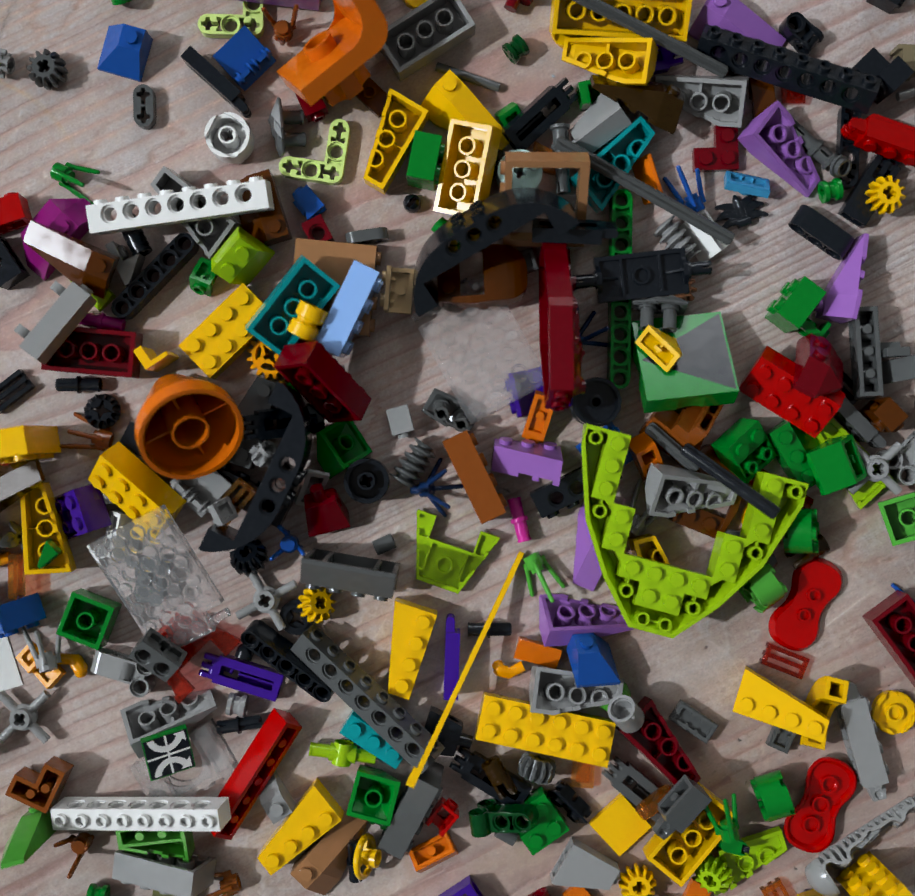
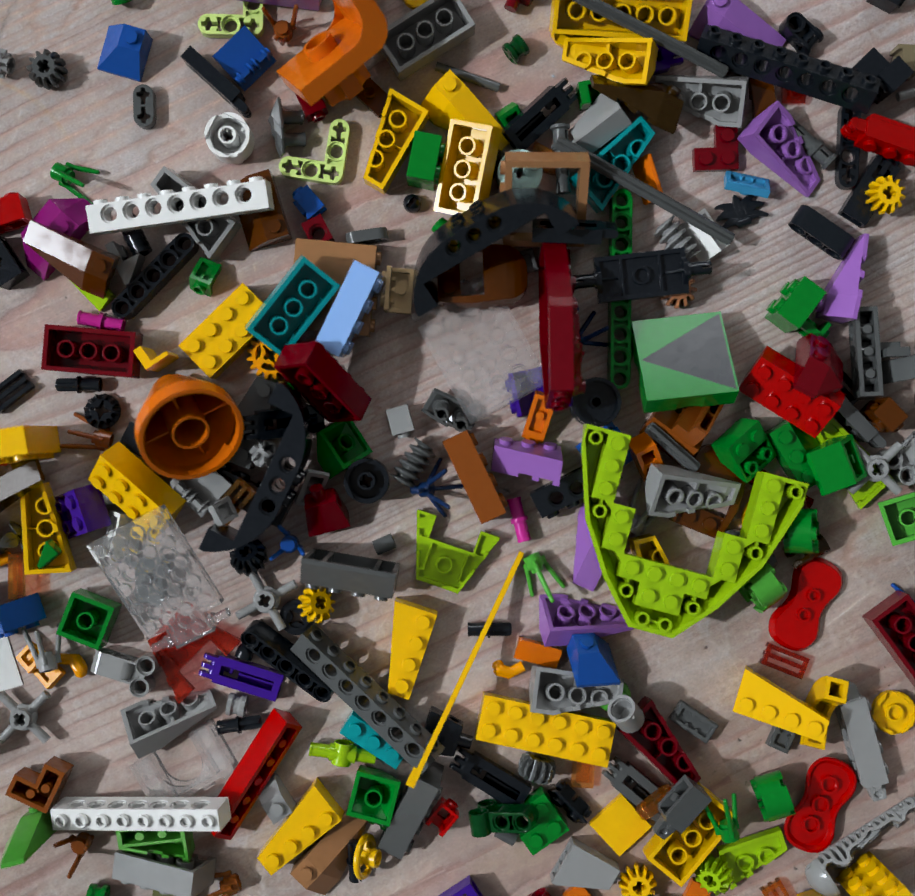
light grey brick [14,281,97,365] -> none
dark grey brick [128,627,188,682] -> none
tile [140,724,196,781] -> none
lime slope [211,226,275,285] -> none
yellow wheel [287,300,328,342] -> none
orange slope [409,831,459,873] -> none
dark purple hinge [444,613,460,701] -> none
dark brown hinge [481,755,518,799] -> none
dark grey connector [631,295,689,333] -> none
yellow slope [635,325,682,373] -> none
blue plant [663,165,706,212] -> none
black axle [681,443,781,519] -> none
green piece [717,838,750,856] -> none
green wheel [817,178,844,204] -> none
dark grey plate [830,155,852,178] -> none

